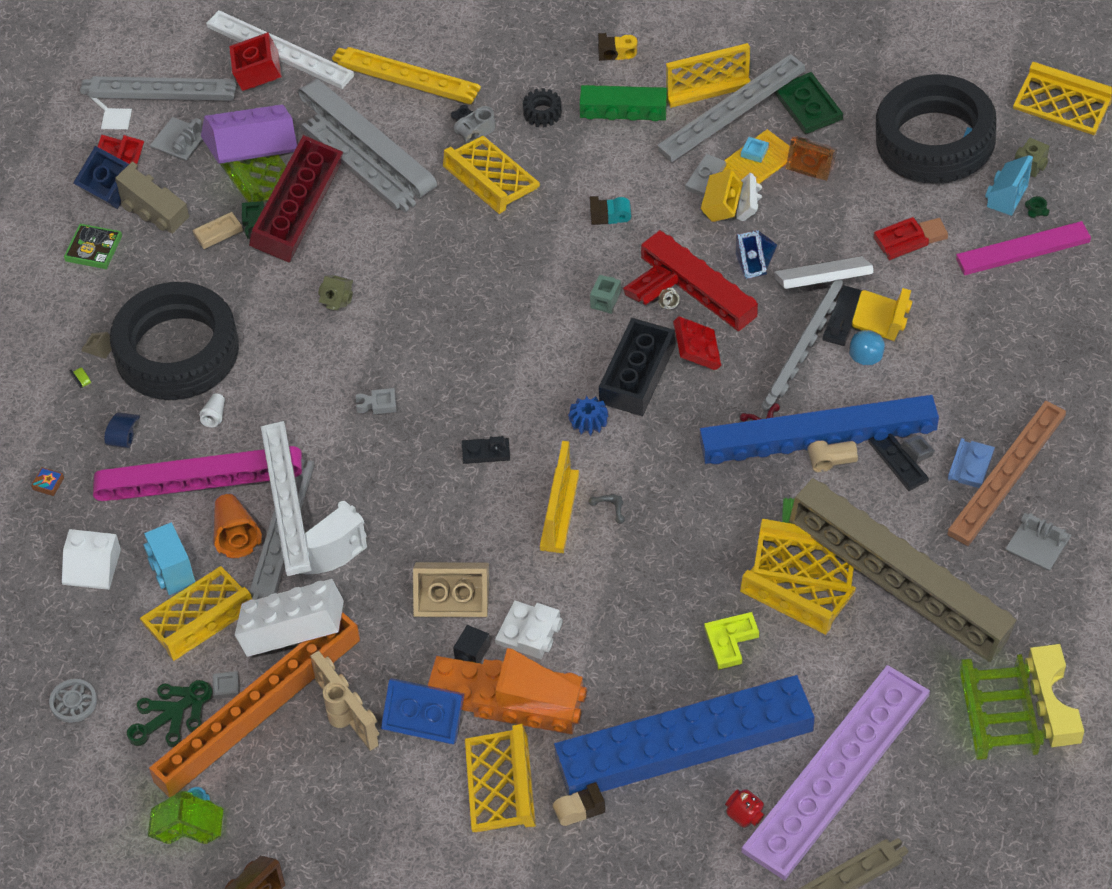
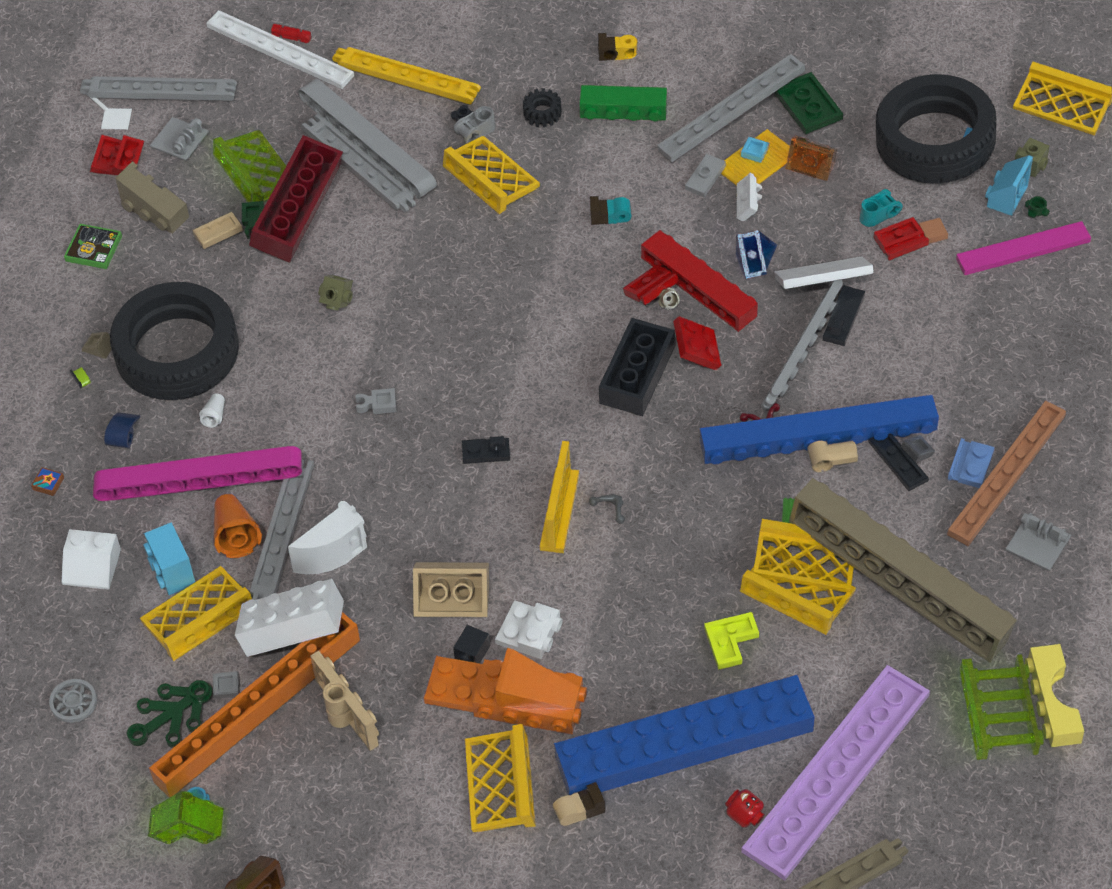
dark blue brick [73,146,129,209] -> none
medium lavender slope [201,105,297,164] -> none
red brick [229,32,282,91] -> none
white tile [261,421,312,576] -> none
blue plate [381,678,465,745] -> none
blue gear [568,395,608,436] -> none
sand green brick [590,275,621,314] -> none
yellow fence [666,43,751,108] -> none
yellow brick [701,169,743,222] -> none
dark azure hair [849,330,885,365] -> none
yellow bracket [852,288,913,341] -> none
none -> red axle [271,24,312,43]
none -> teal piece [859,189,903,227]

